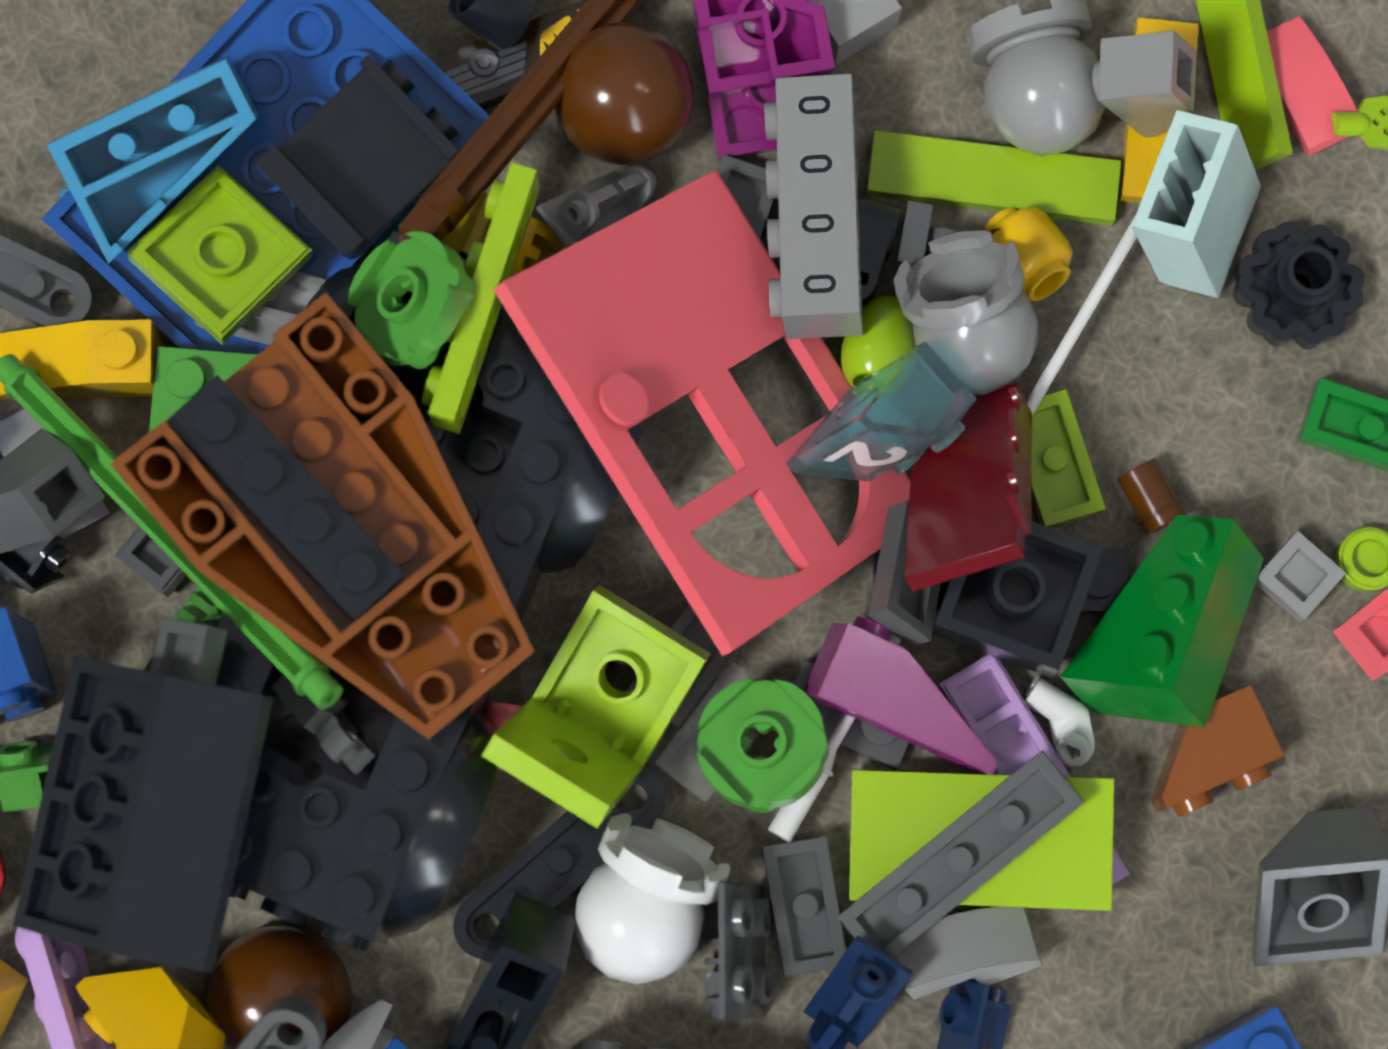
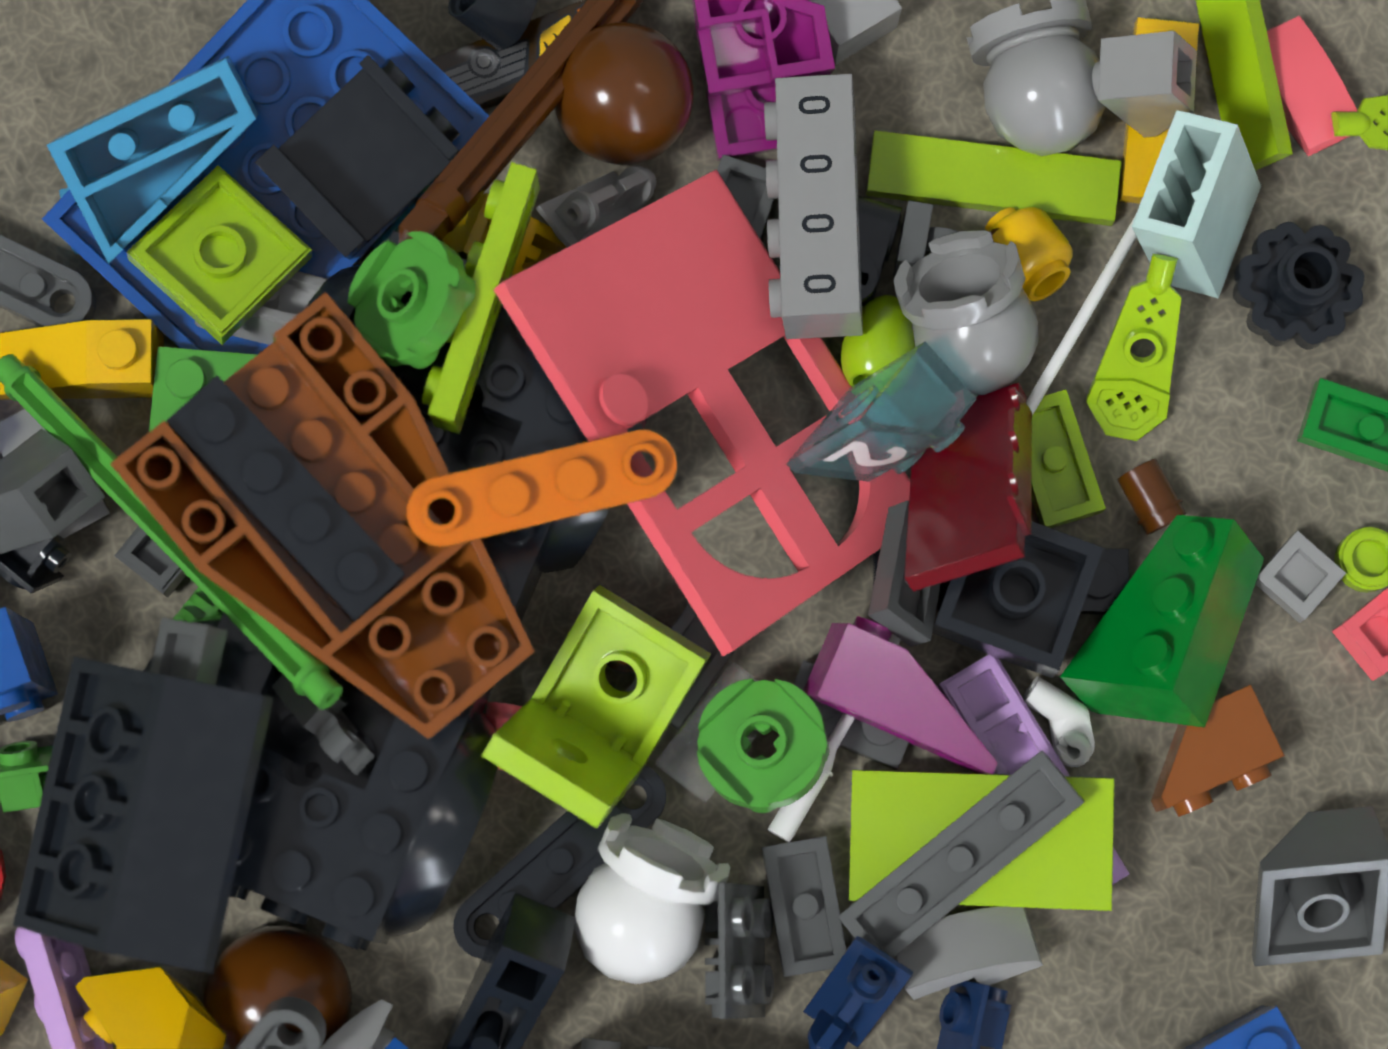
none -> orange plate [407,430,677,547]
none -> lime piece [1086,253,1181,441]

